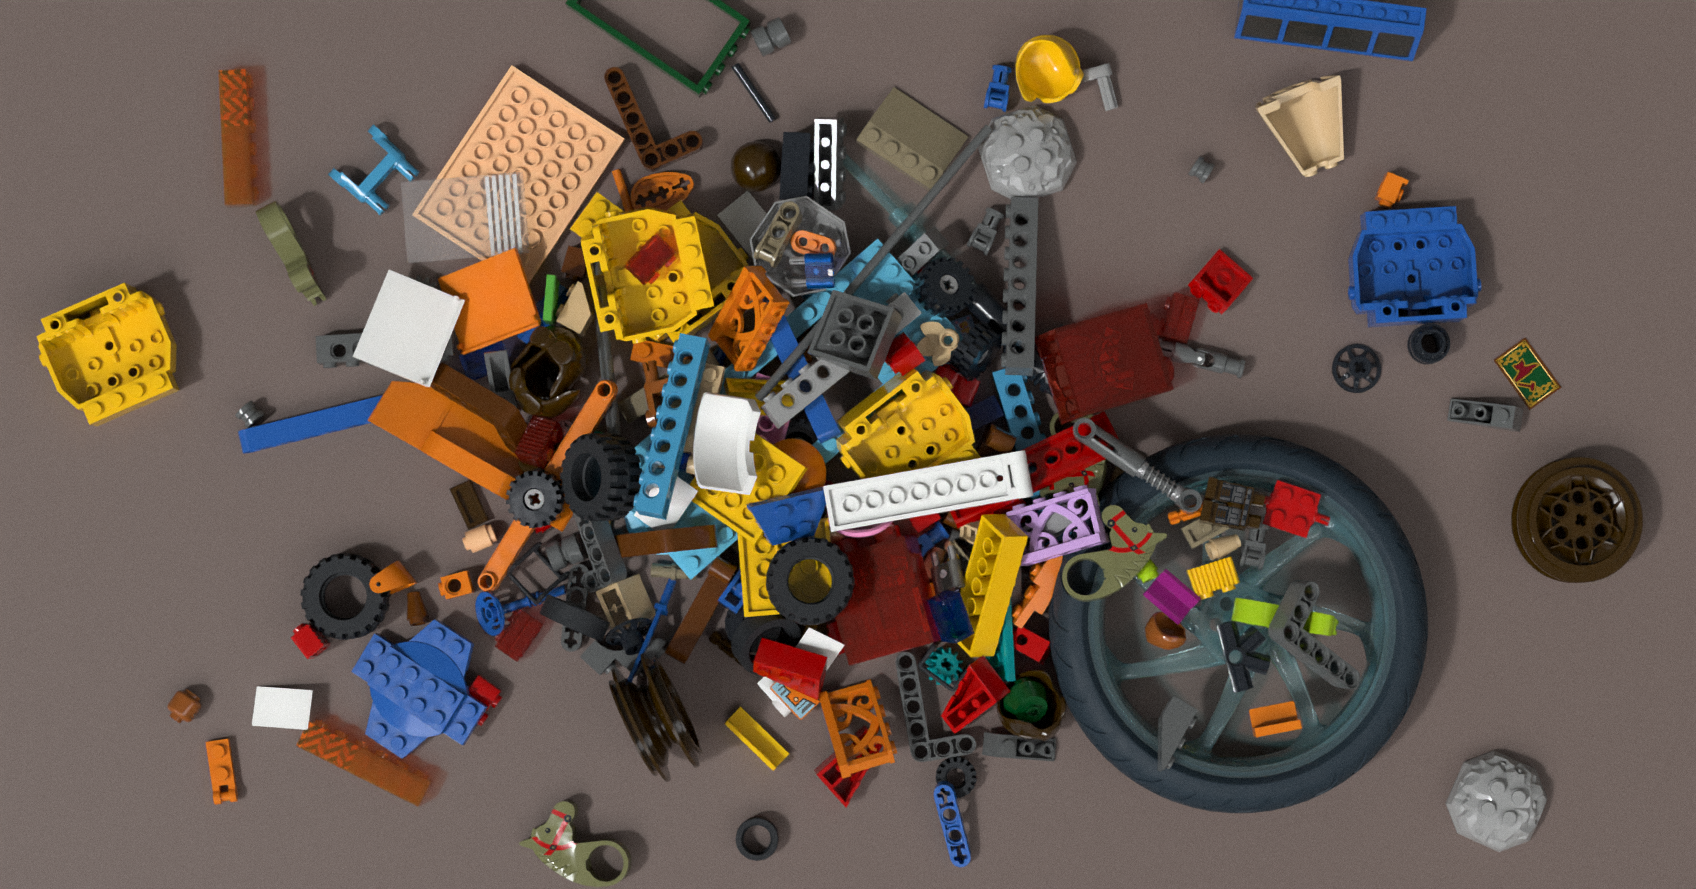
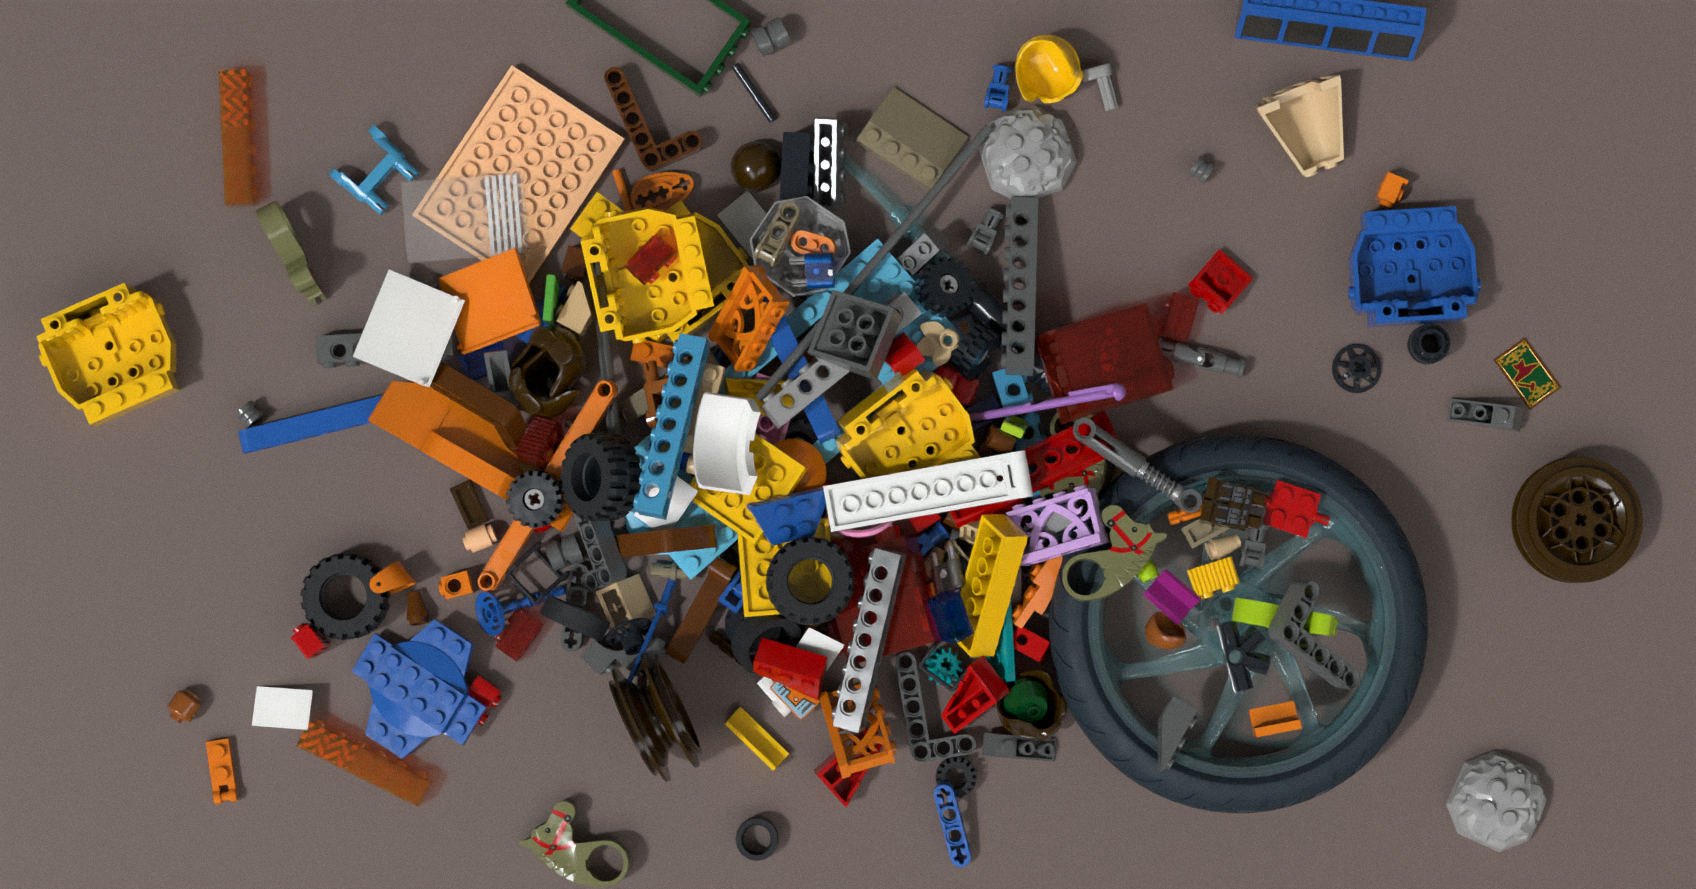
none -> brick [832,547,907,733]
none -> medium lavender bar [969,383,1126,423]
none -> lime tile [1000,415,1029,438]

